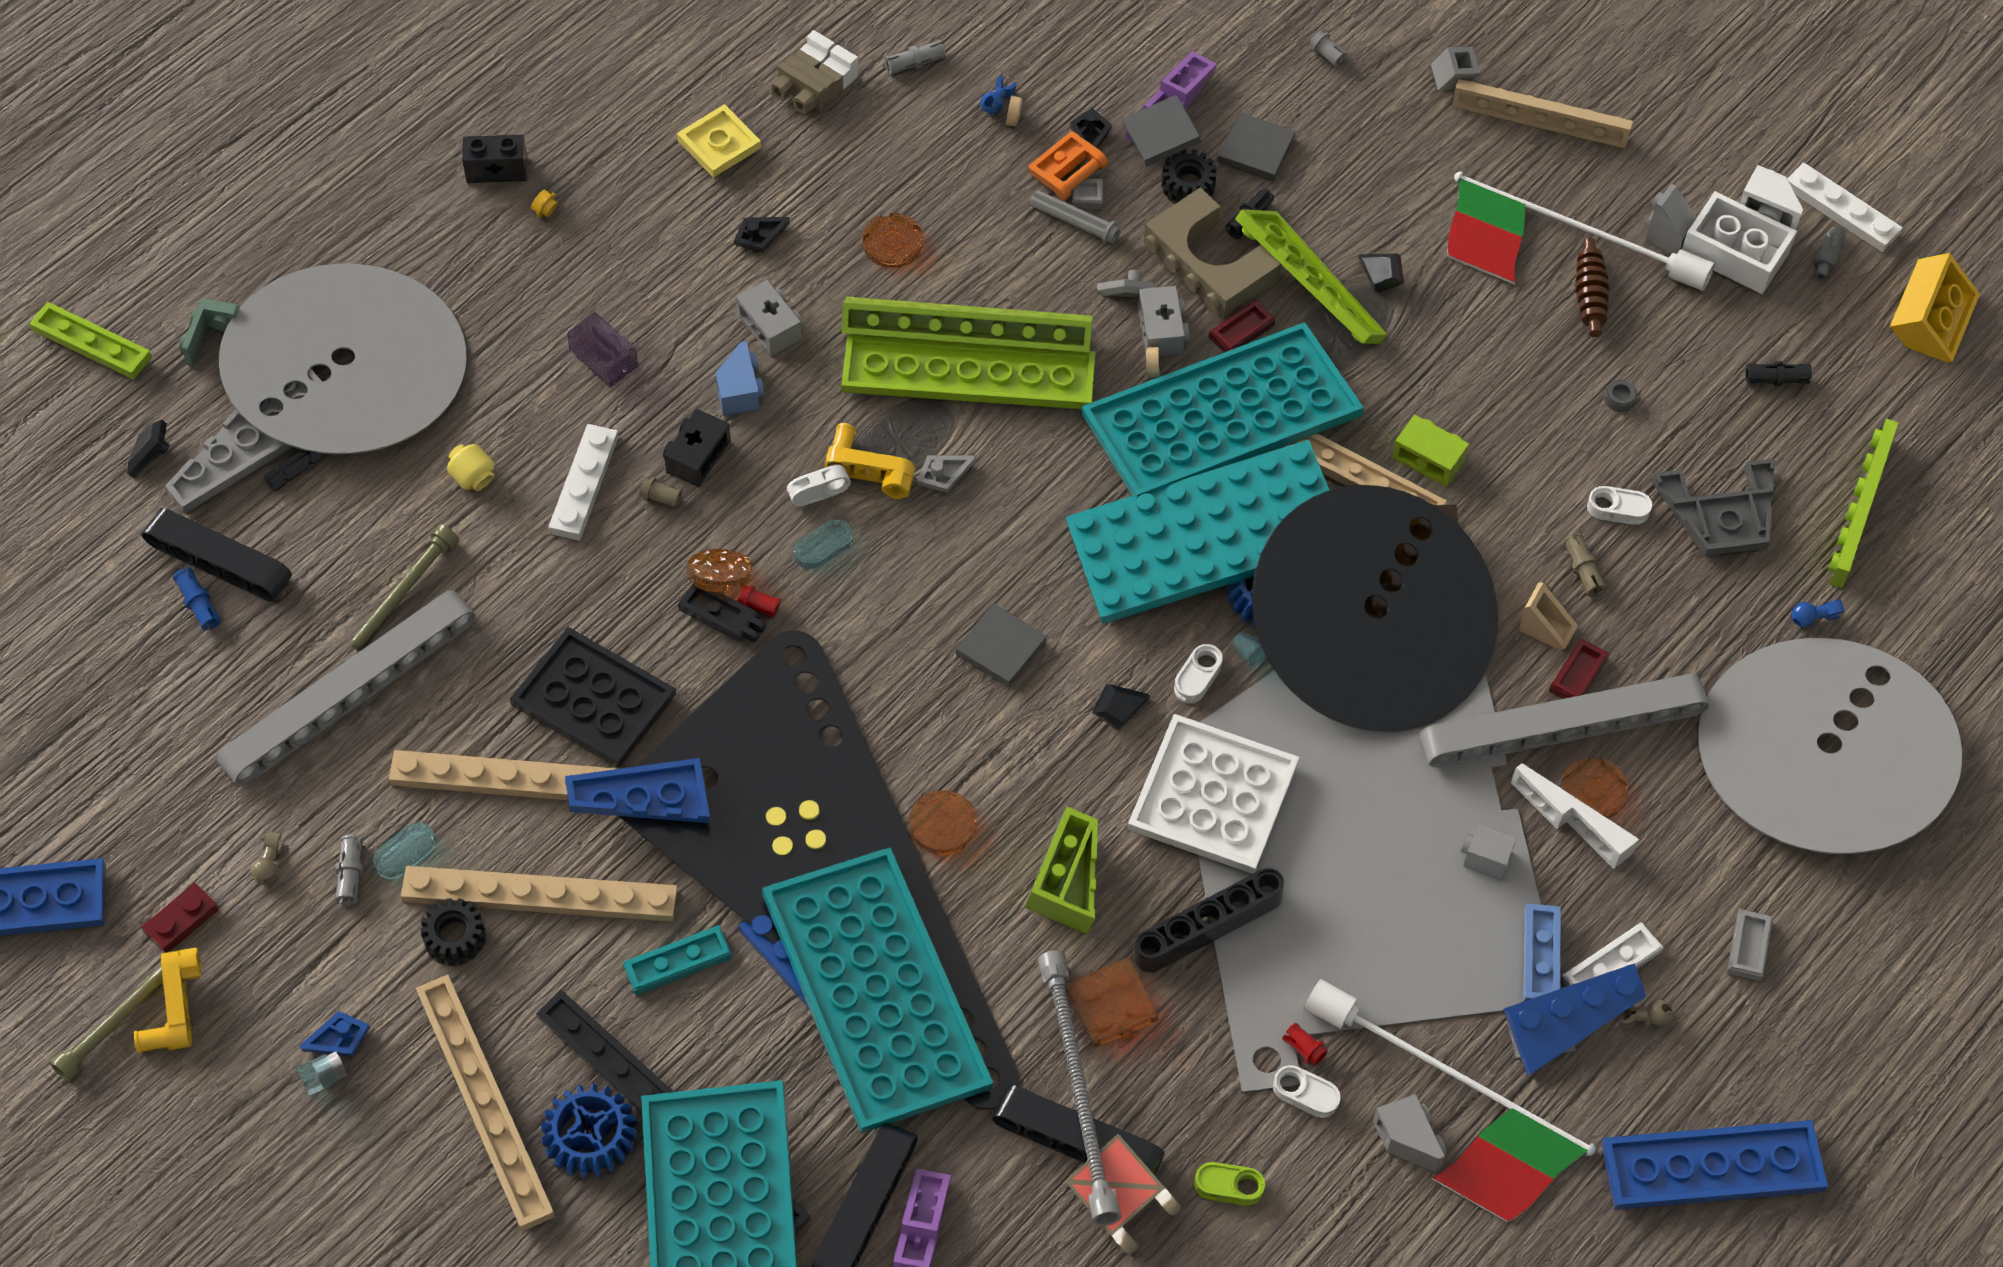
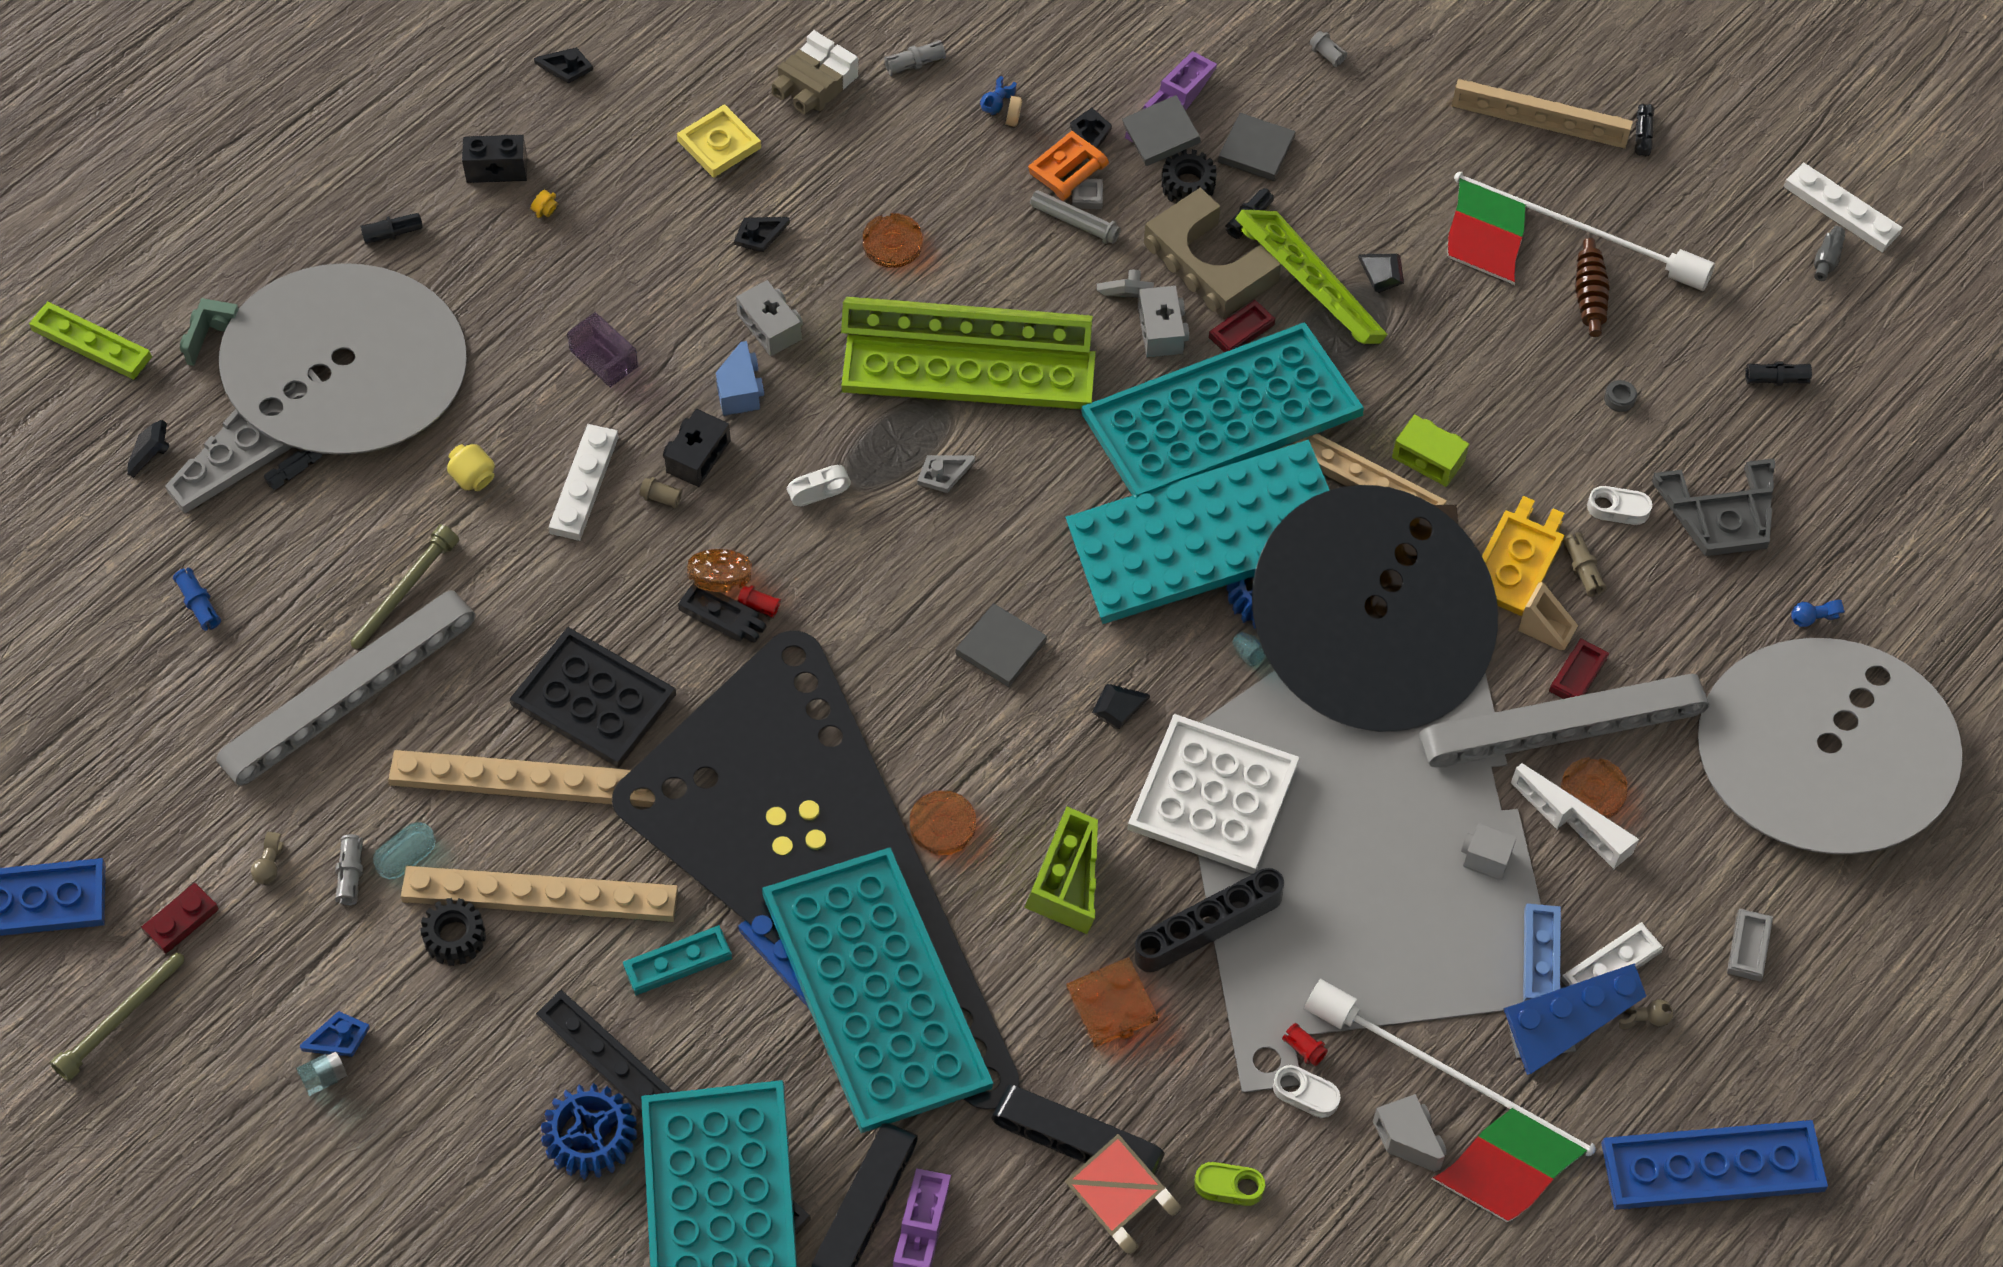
yellow beam [134,948,202,1053] -> none
black beam [141,508,292,602] -> none
tan plate [416,974,555,1232] -> none
blue wing [565,758,710,823] -> none
clear light blue tile [794,519,853,569] -> none
yellow beam [824,423,916,500] -> none
light grey hose [1038,950,1122,1226] -> none
tan tile [1146,347,1161,378] -> none
white piece [1174,644,1223,704] -> none
light grey brick [1431,46,1480,91] -> none
light grey slope [1645,184,1697,254] -> none
white brick [1682,191,1797,295] -> none
white slope [1740,165,1803,230] -> none
lime plate [1828,418,1899,588] -> none
yellow slope [1890,253,1980,363] -> none
none -> black axle [360,213,423,245]
none -> black piece [534,47,593,84]
none -> yellow tile [1482,496,1565,616]
none -> black axle [1635,103,1654,157]

